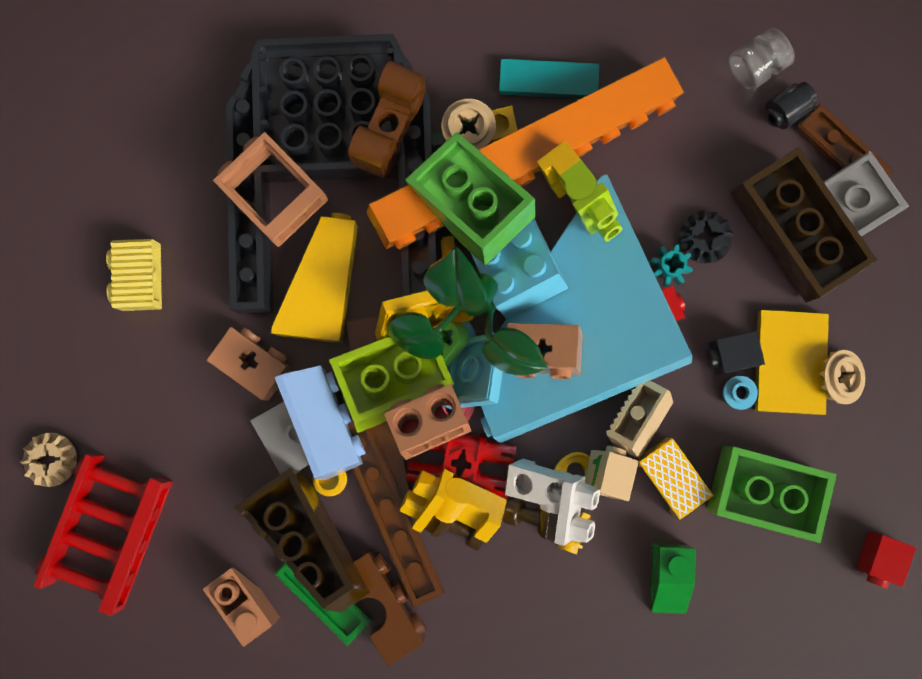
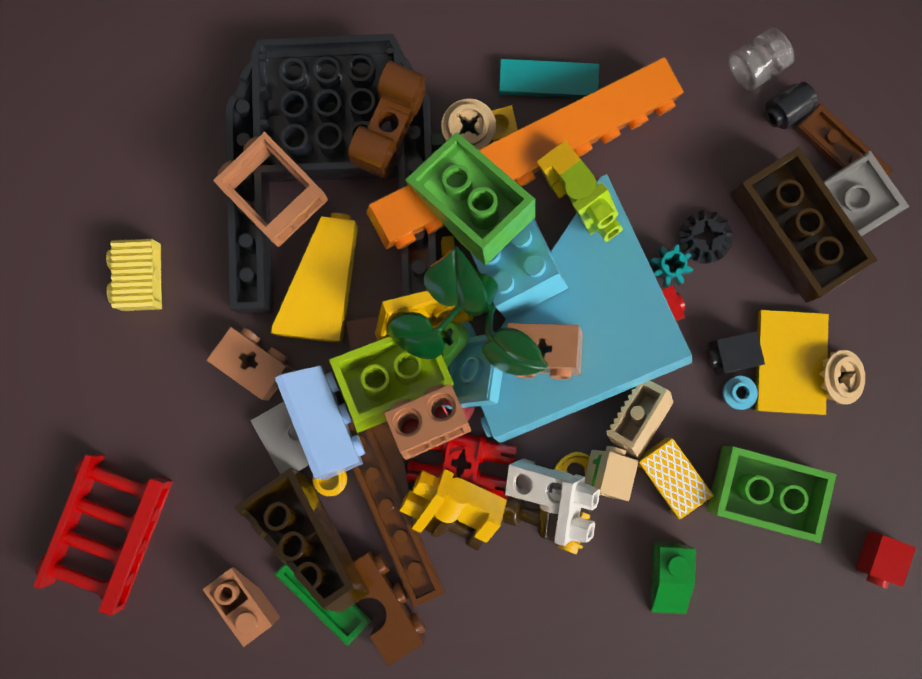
tan gear [20,433,77,487] -> none

